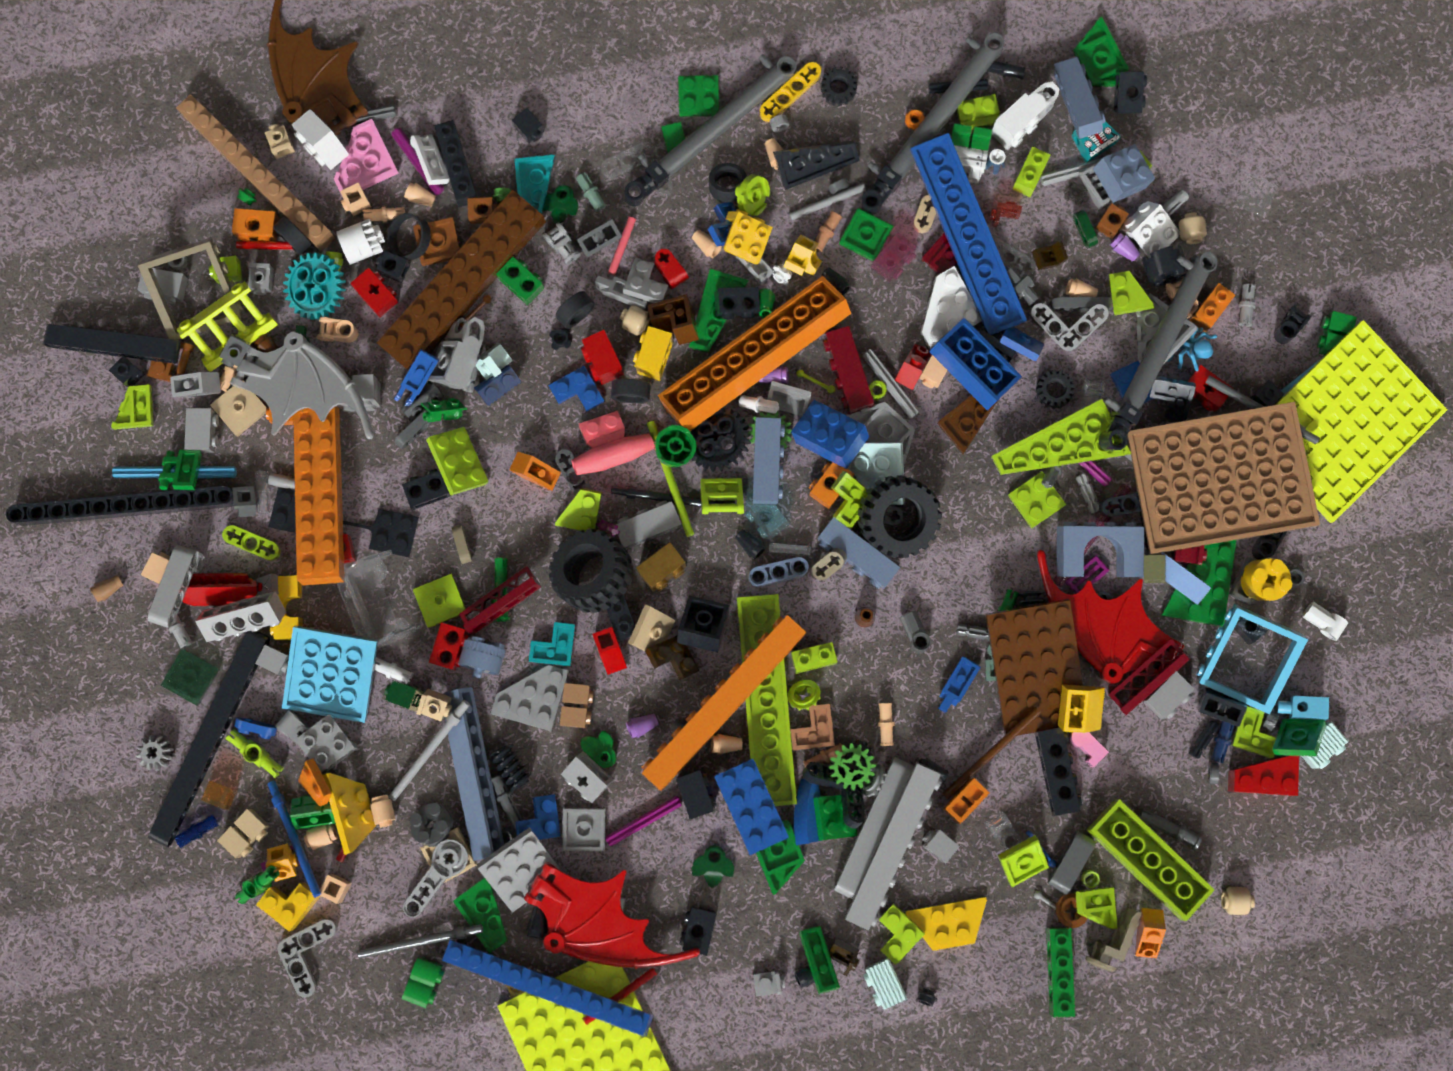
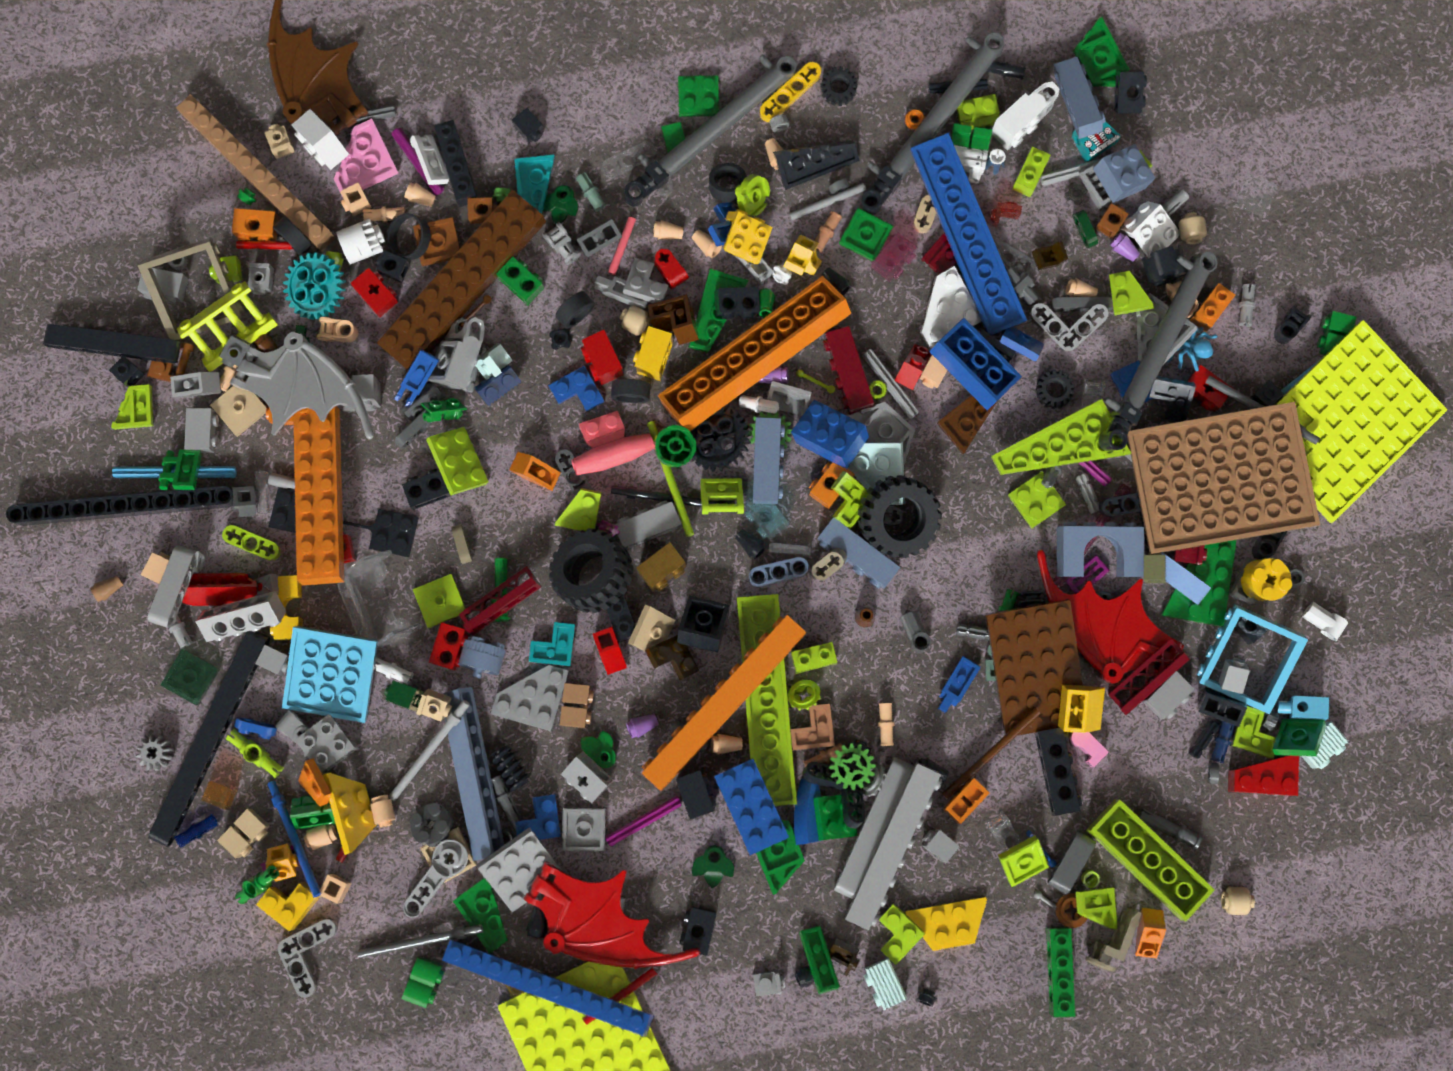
none -> light nougat cone [653,220,683,240]
none -> light grey brick [1218,658,1250,694]

